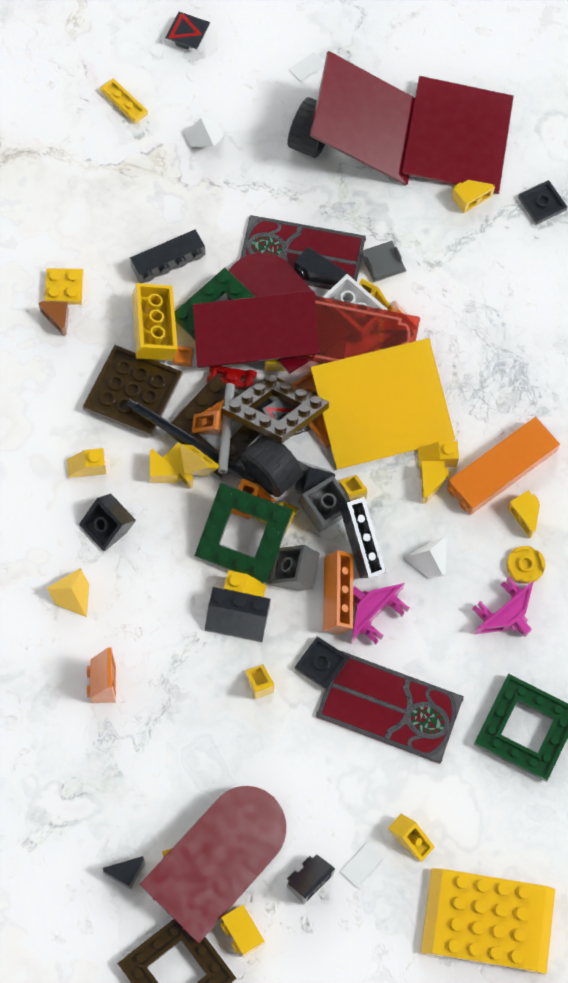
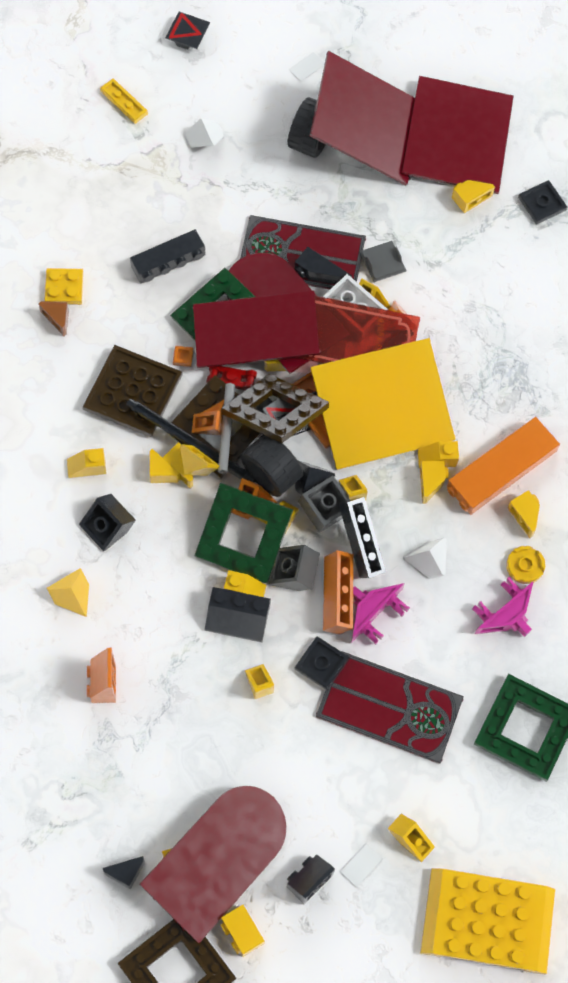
yellow brick [132,283,177,361] -> none

